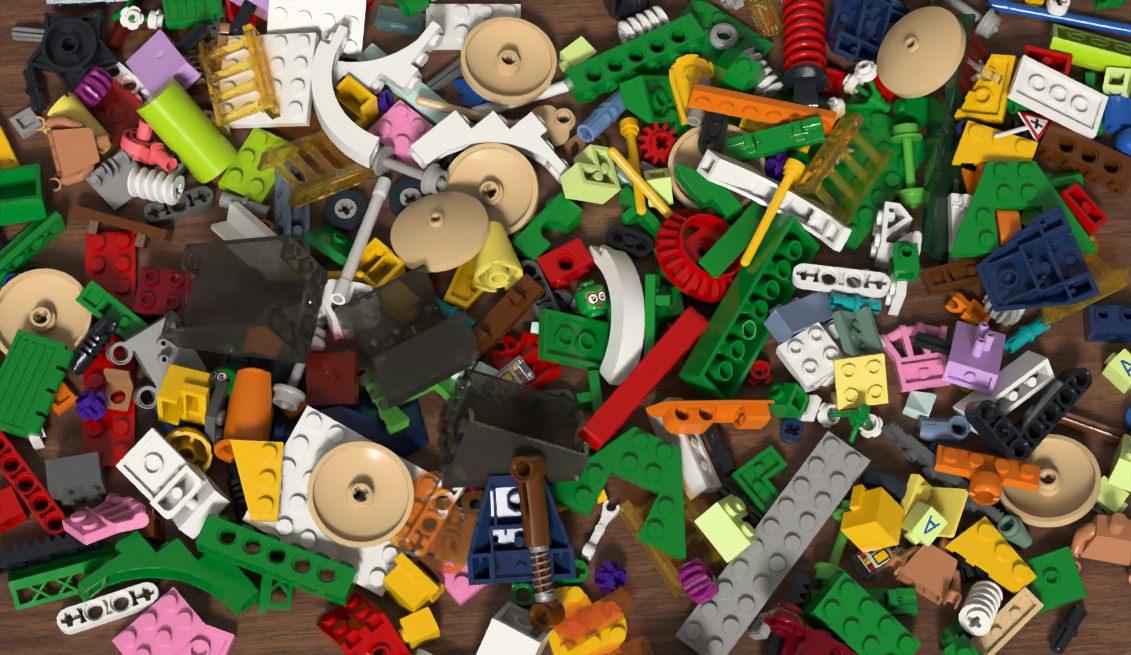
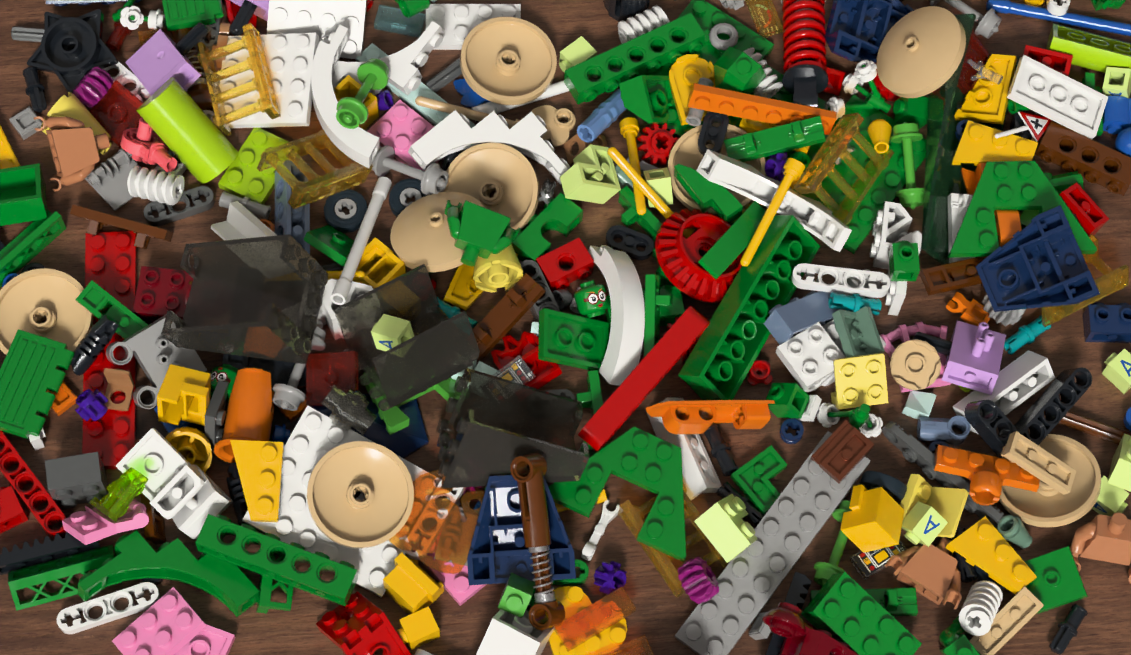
none -> clear neon green wing [89,467,149,522]
none -> clear smoke piece [321,385,377,435]
none -> bright green piece [336,58,389,129]
none -> yellowish green brick [371,314,415,356]
none -> green torso [444,200,521,266]
none -> bright green brick [498,573,535,618]
none -> dark grey axle [538,179,557,204]
none -> copper plate [811,420,874,483]
none -> yellow cone [867,119,892,153]
none -> tan tile [889,339,941,391]
none -> tan hinge [1001,431,1076,495]

